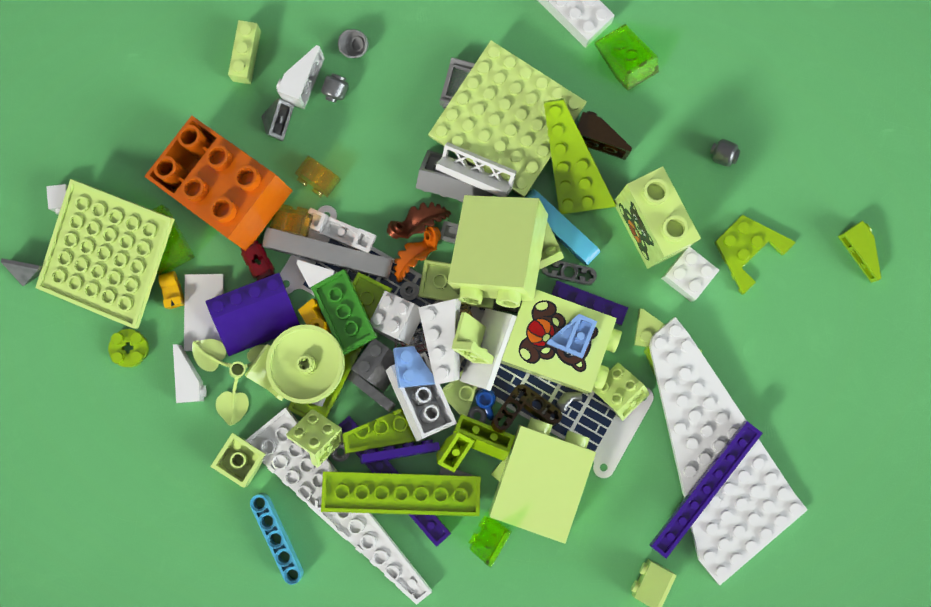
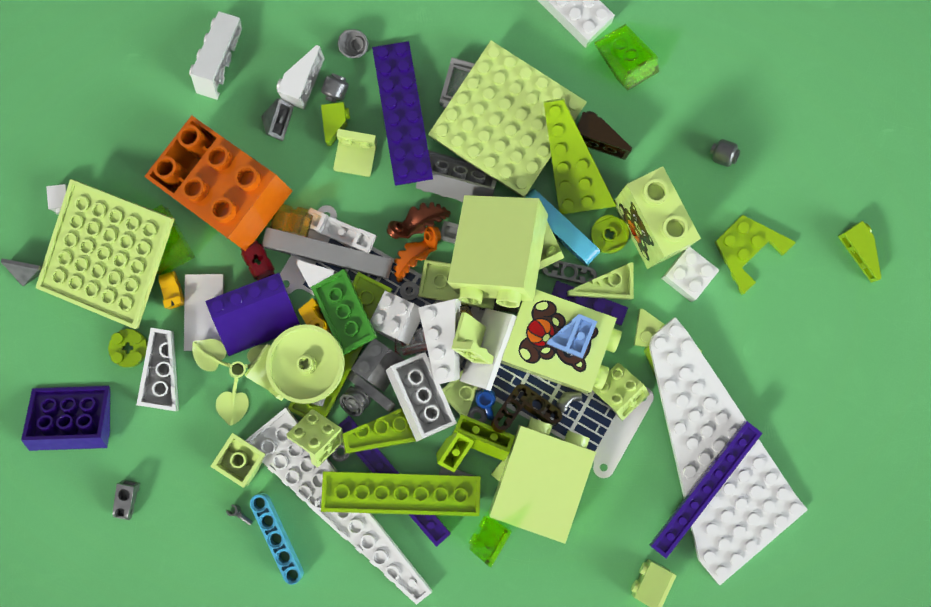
white slope [173,344,207,403] -> none
yellowish green brick [228,20,261,84] -> none
clear yellow brick [295,155,341,197] -> none
dark purple plate [360,440,440,464] -> none
light blue wing [393,346,435,388] -> none
white fence [435,142,517,197] -> none
none -> dark purple slope [21,386,110,451]
none -> flat silver leg [113,480,140,520]
none -> white wedge [136,328,179,411]
none -> white wedge [189,11,242,100]
none -> flat silver hand [226,504,253,525]
none -> lime slope [321,102,350,146]
none -> yellowish green bracket [333,129,377,177]
none -> flat silver wheel [339,386,371,416]
none -> dark purple plate [372,41,433,186]
none -> yellowish green wing [567,262,634,300]
none -> lime plate [590,215,629,254]

